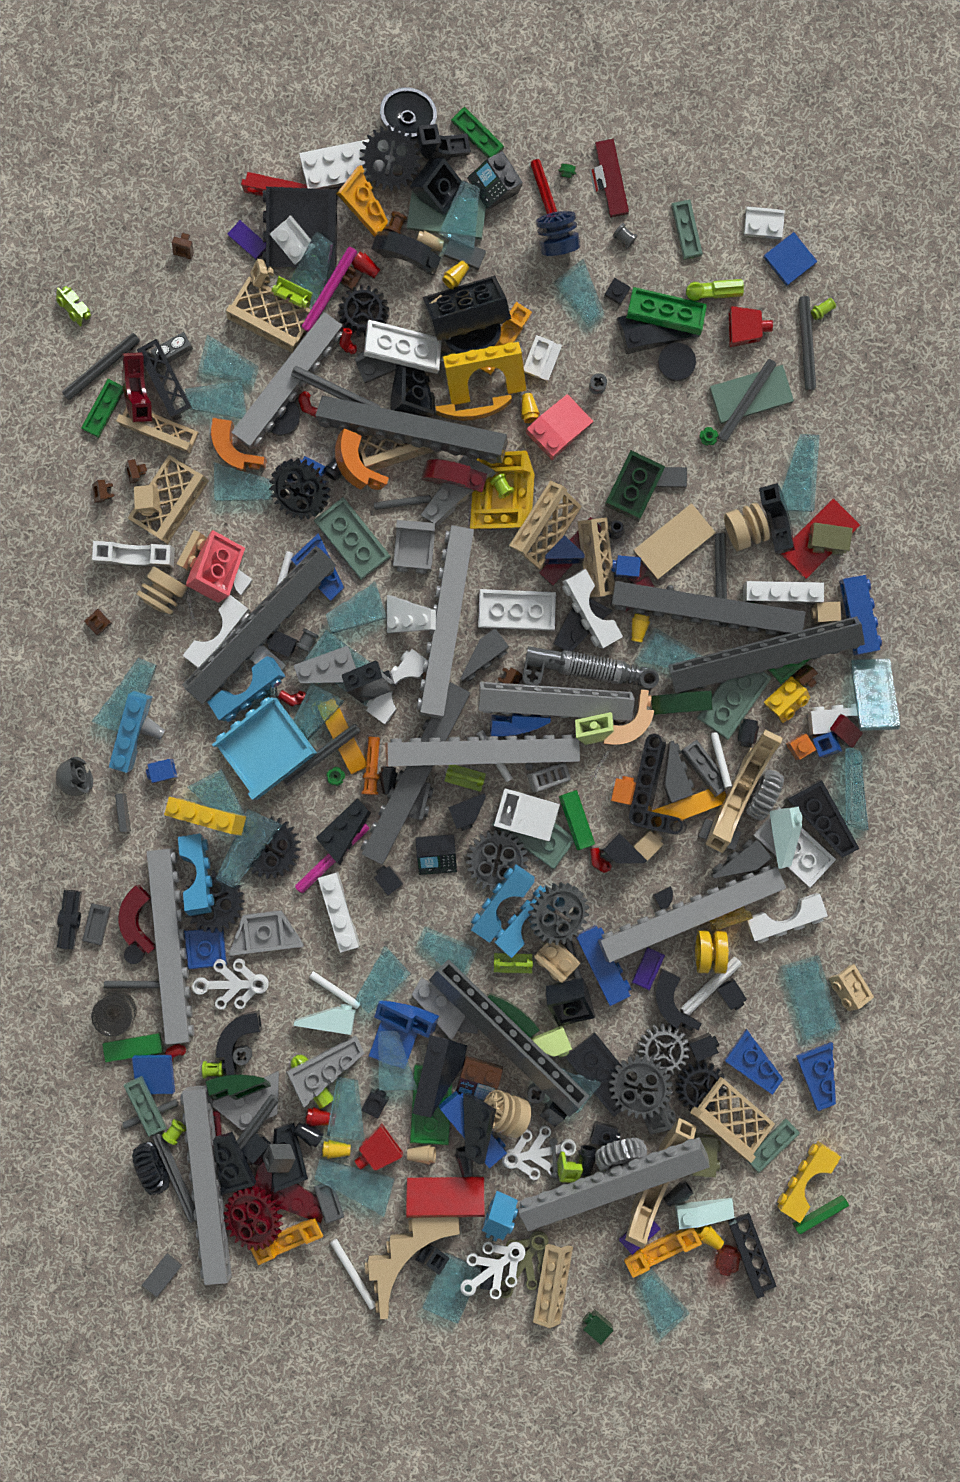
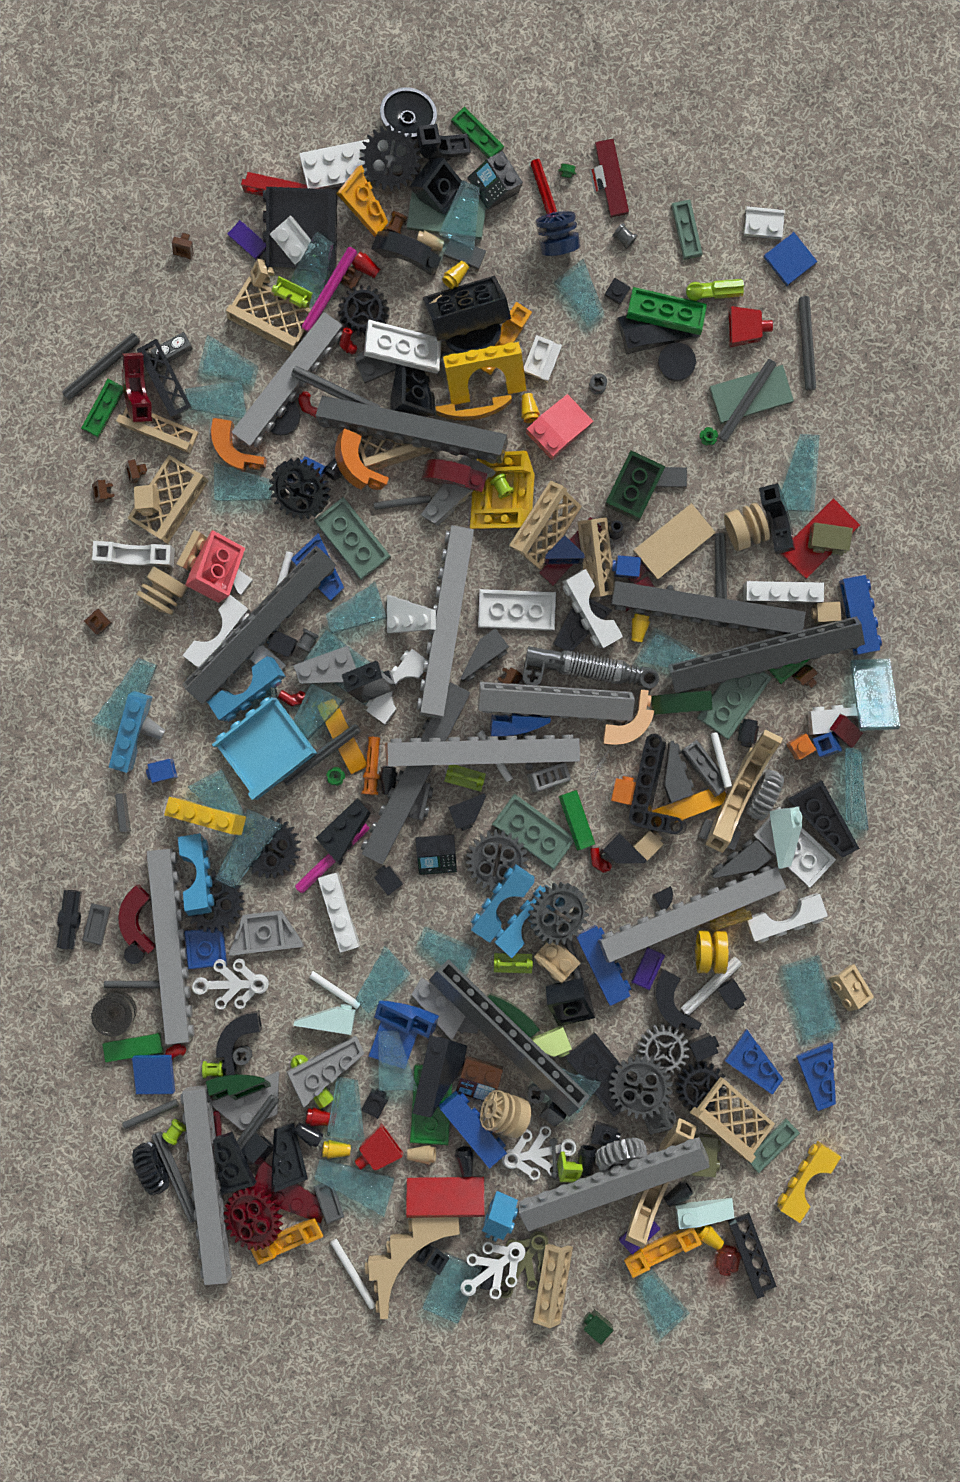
lime hinge [56,286,92,327] -> none
dark grey cylinder [56,757,93,796] -> none
sand green tile [123,1076,167,1137] -> none
dark grey tile [142,1253,182,1297] -> none
dark grey panel [263,1144,296,1172] -> none
light grey panel [393,520,436,574] -> none
black wing [463,1093,496,1165] -> none
white slope [494,788,560,841] -> none
yellowish green slope [575,712,614,745] -> none
yellow bracket [764,676,810,723] -> none
green tile [792,1195,849,1234] -> none
lime pin [811,298,836,320] -> none

